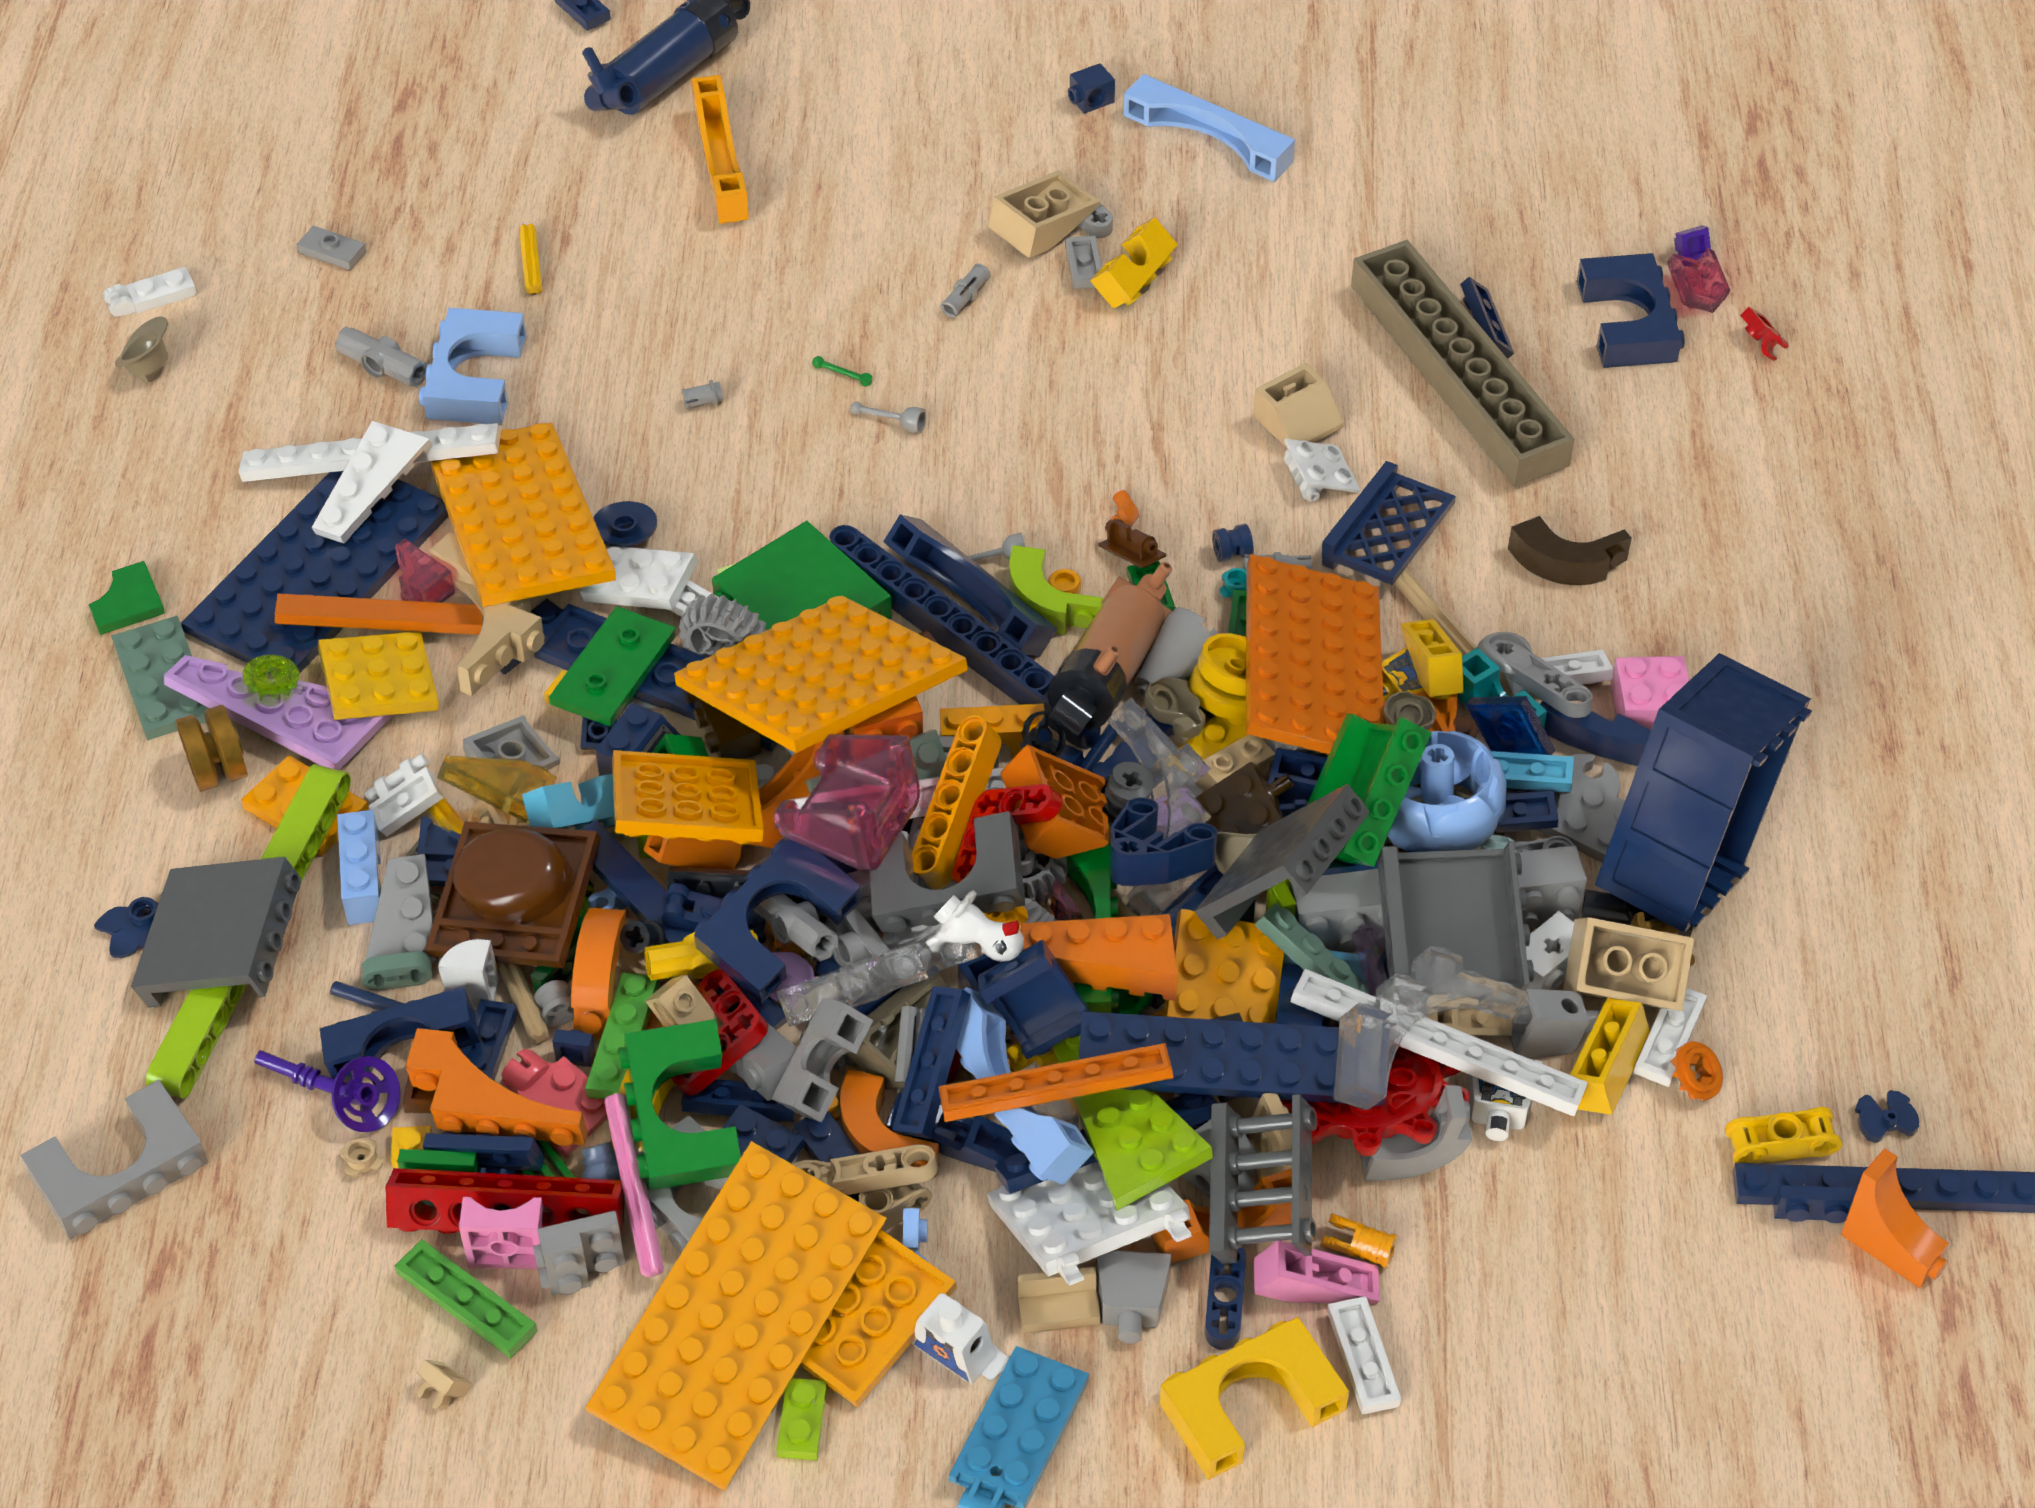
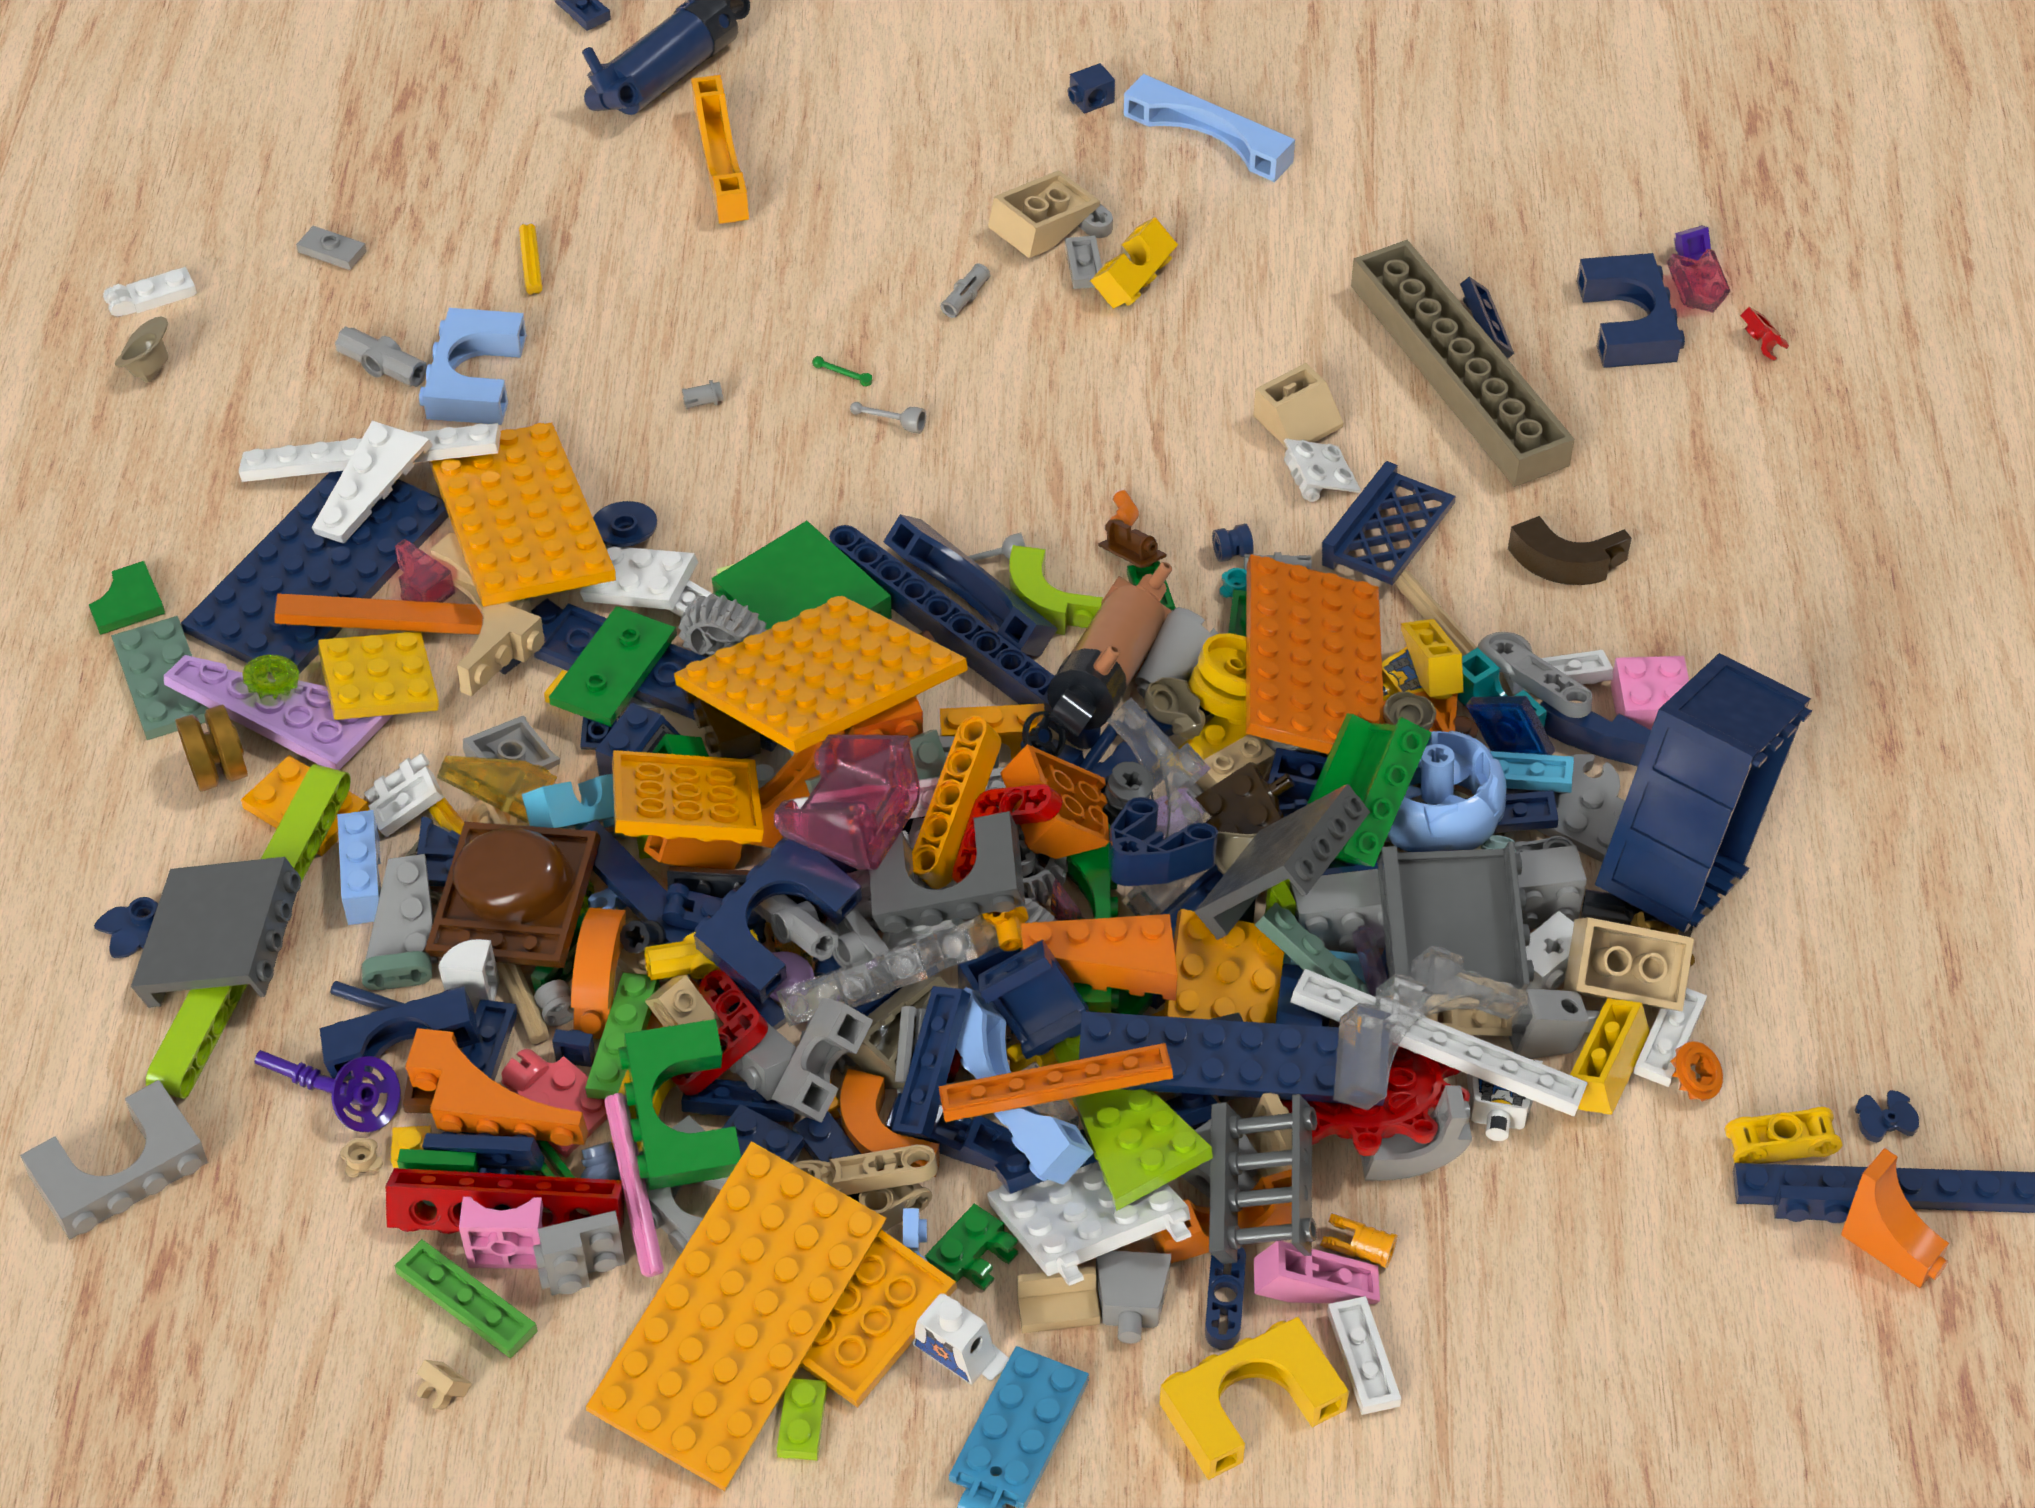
white animal [926,890,1024,962] -> none
light orange tile [1048,569,1081,594] -> none
none -> green plate [925,1203,1019,1290]

